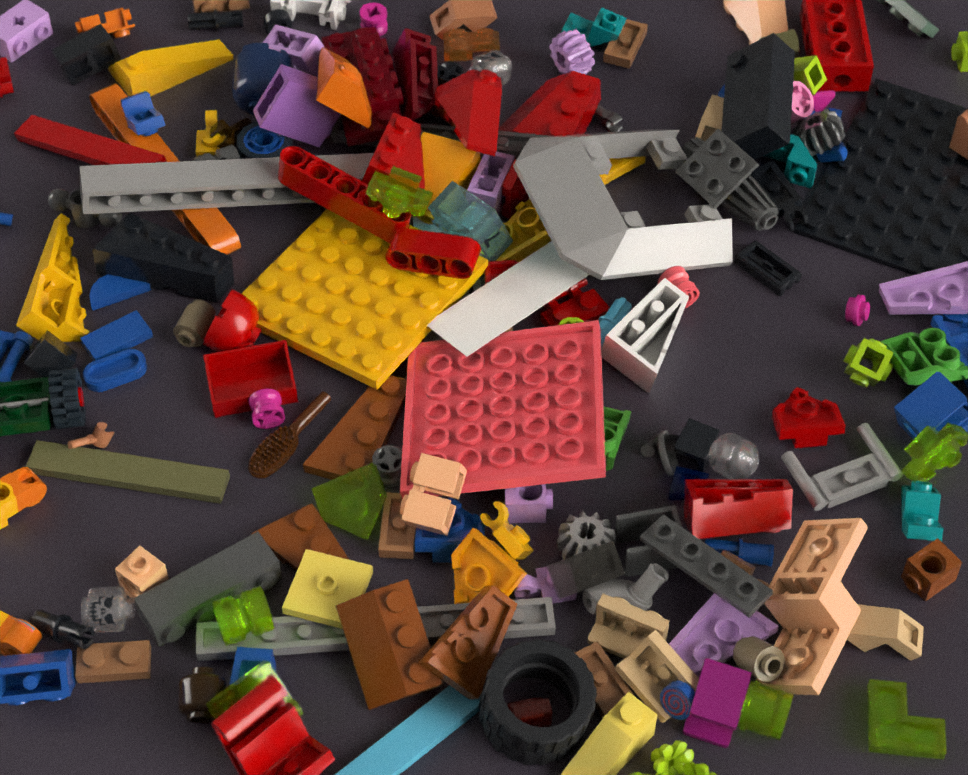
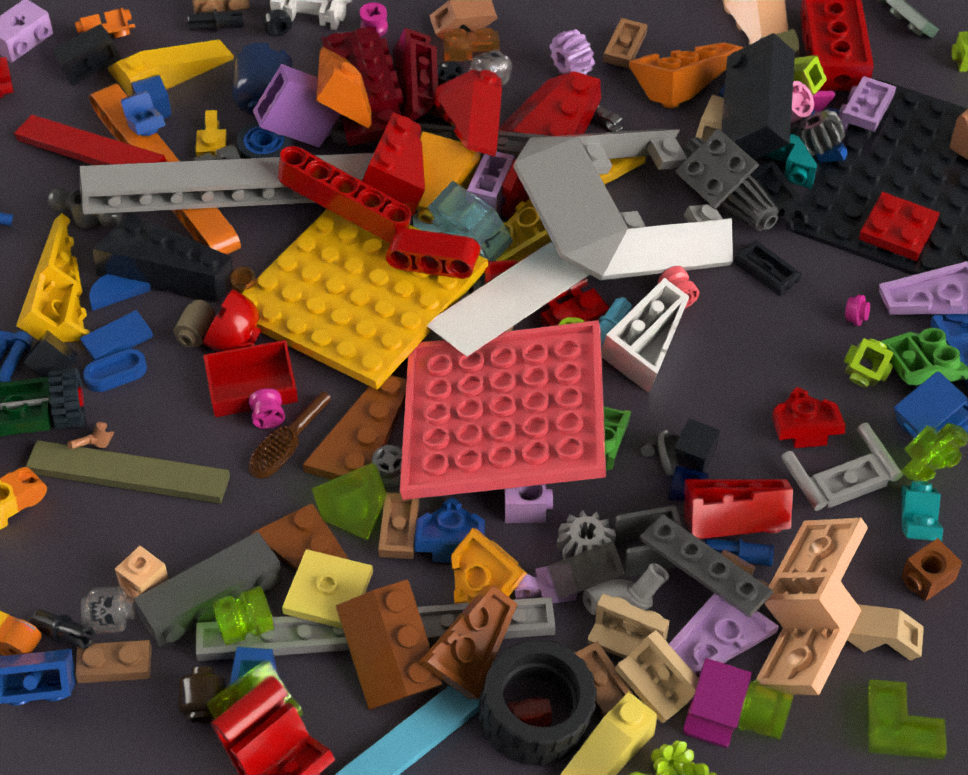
dark brown bar [210,118,252,148] -> none
lavender brick [263,25,324,77] -> none
clear neon green plate [366,166,433,218] -> none
light nougat piece [400,453,467,536] -> none
yellow plate [480,501,534,560] -> none
teal slope [561,7,627,47] -> none
blue tile [660,680,695,720] -> none
clear head [709,432,759,479] -> none
dark tan brick [733,636,785,682] -> none
none -> blue piece [132,75,172,119]
none -> clear orange hinge [230,266,256,293]
none -> orange wedge [629,42,744,108]
none -> lavender bracket [838,76,896,133]
none -> red plate [859,192,940,261]

